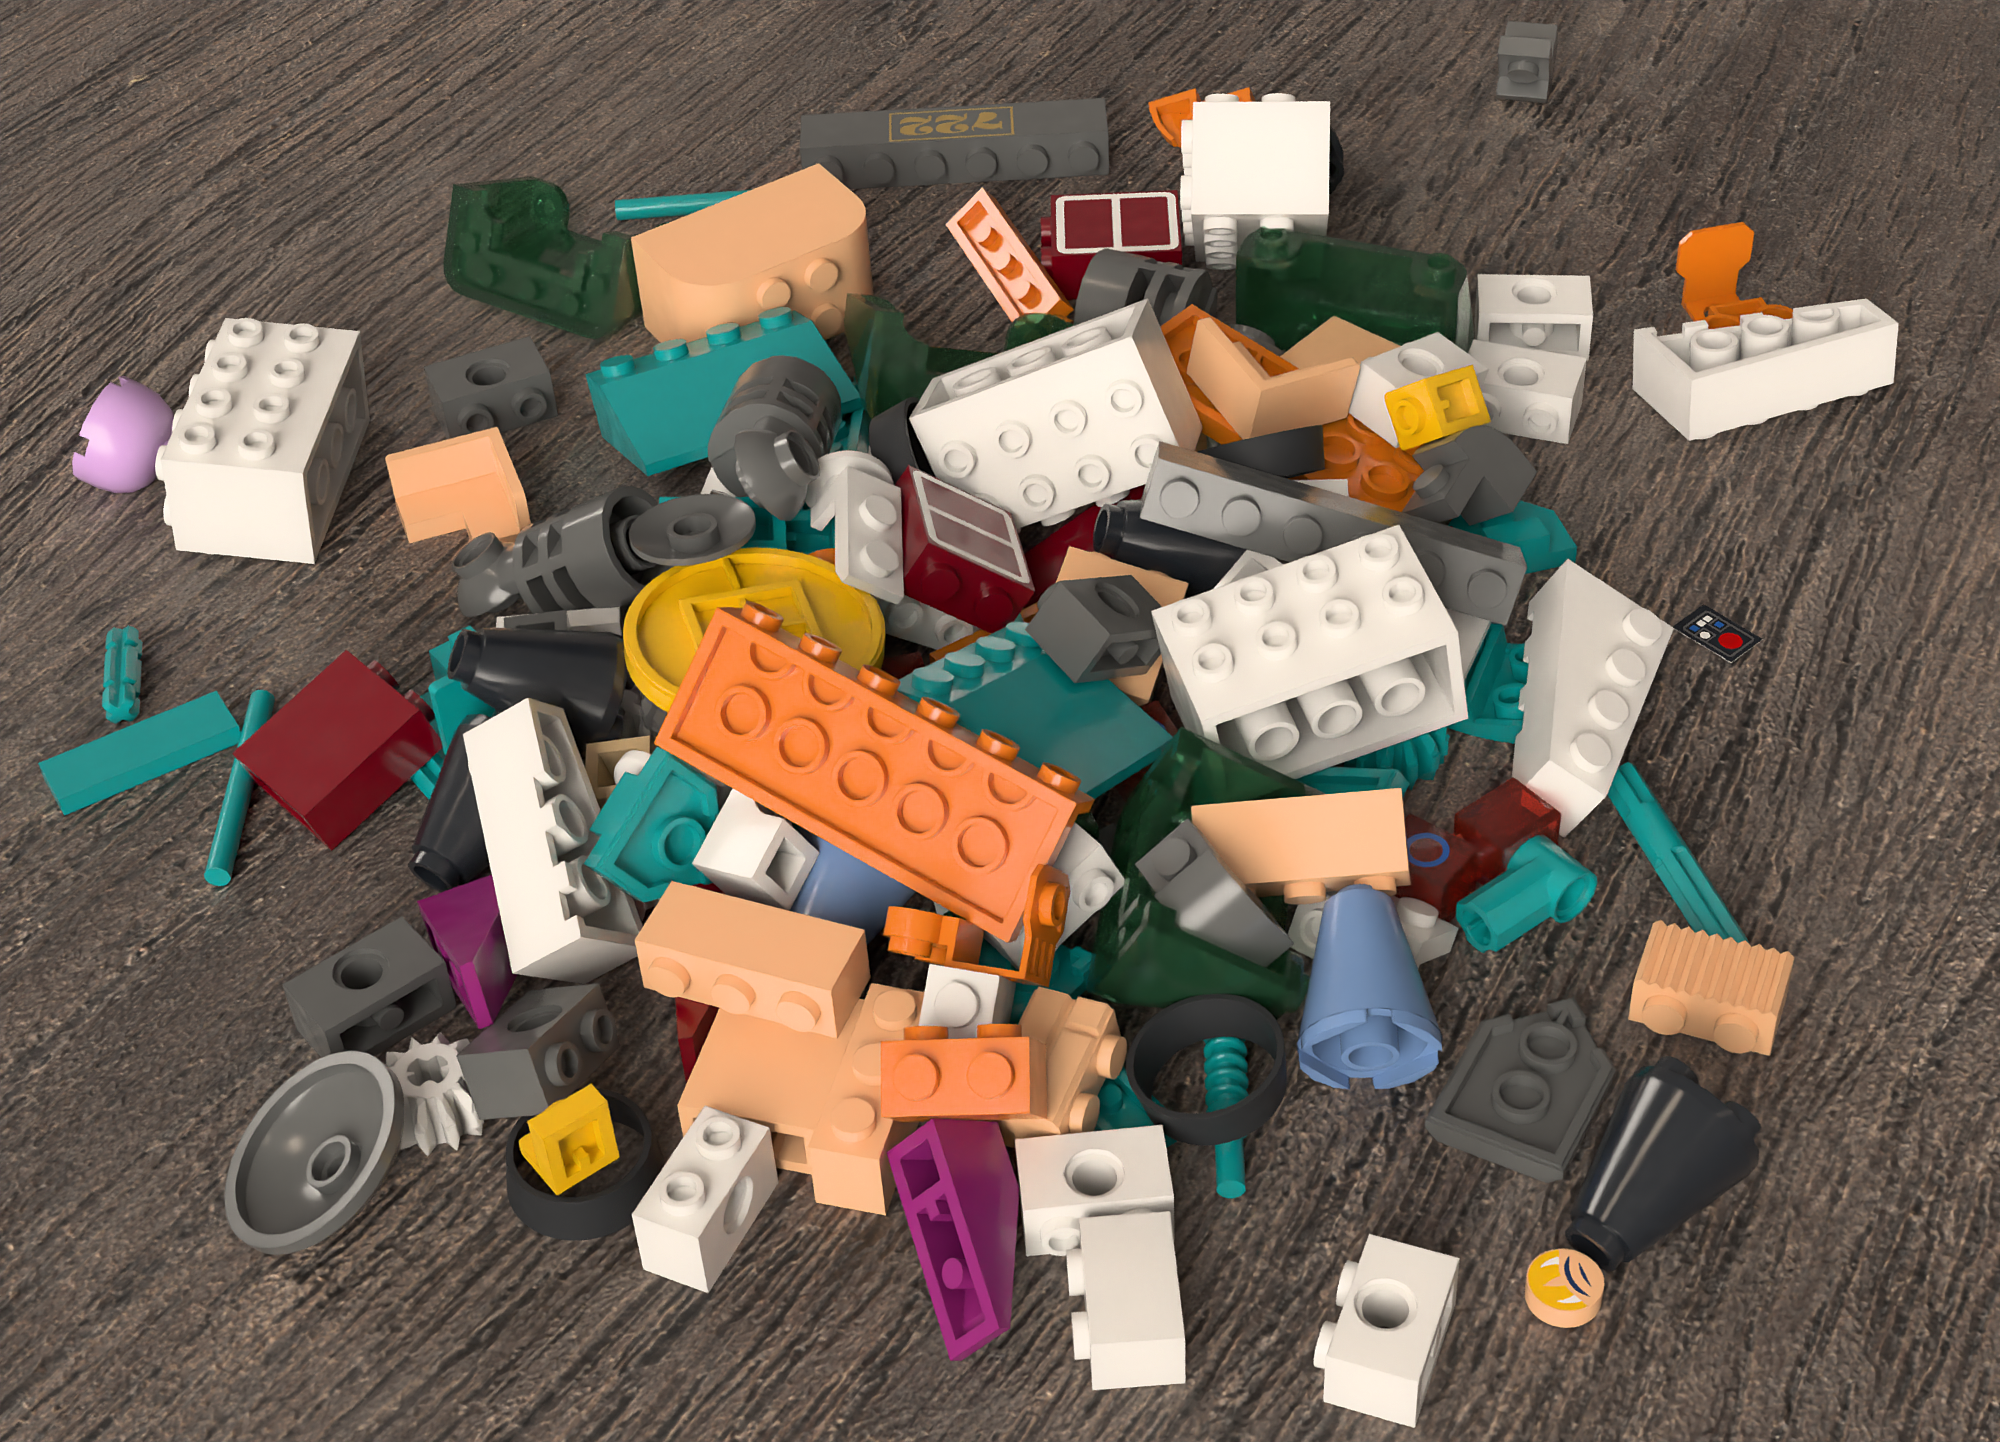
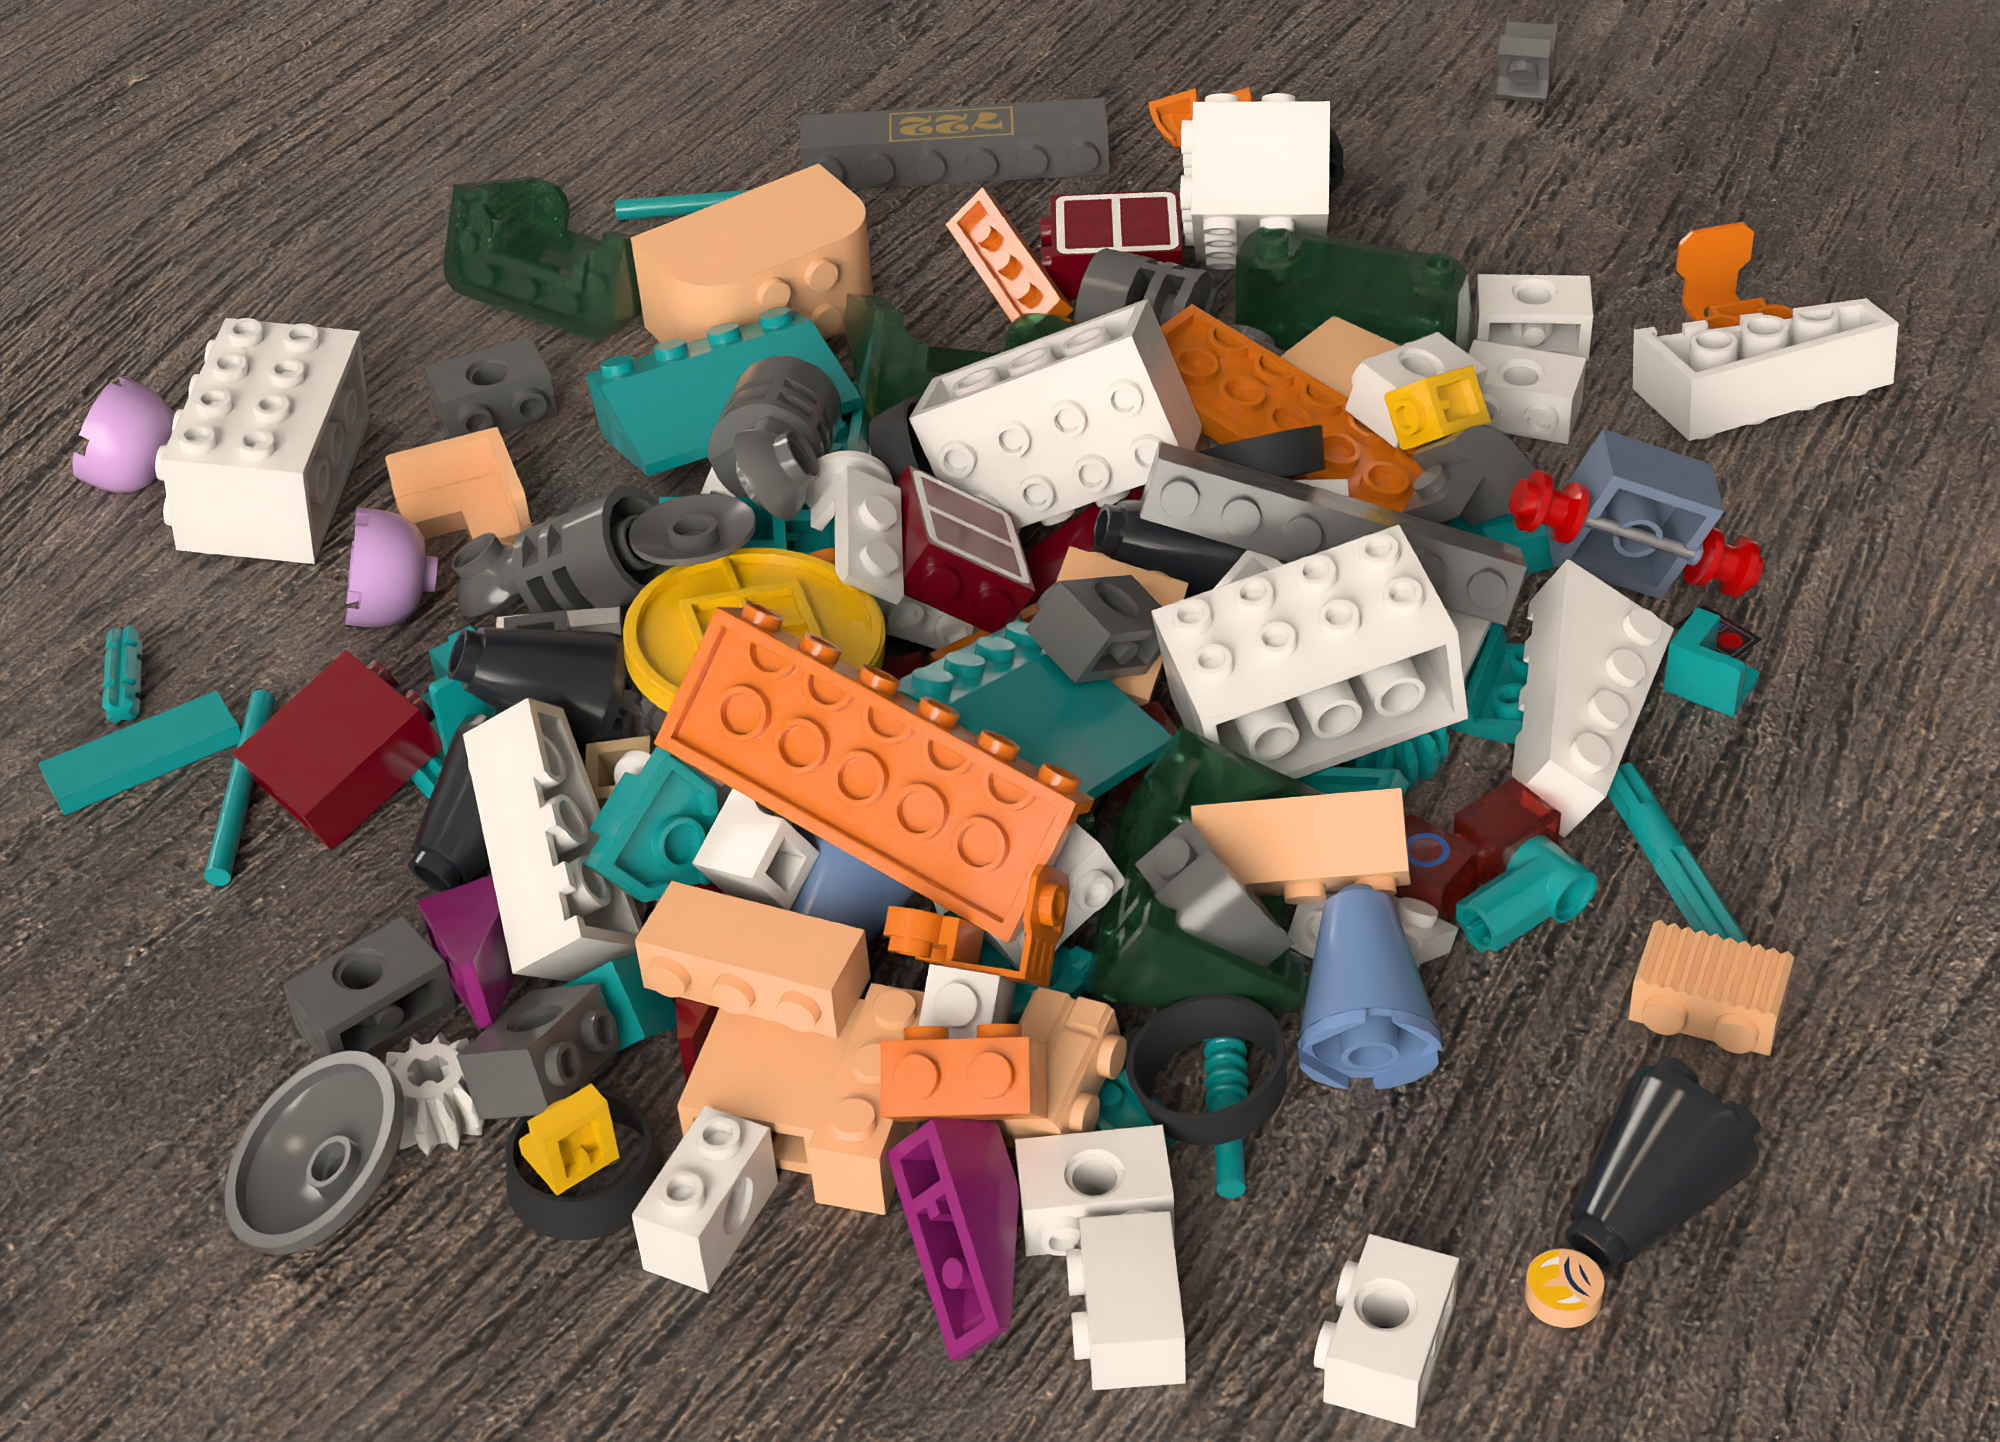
light nougat panel [1186,317,1360,440] -> none
dark grey tile [1425,997,1616,1183] -> none
none -> lavender cylinder [345,507,438,627]
none -> teal panel [561,953,677,1056]
none -> sand blue brick [1509,429,1763,599]
none -> teal panel [1663,607,1760,717]

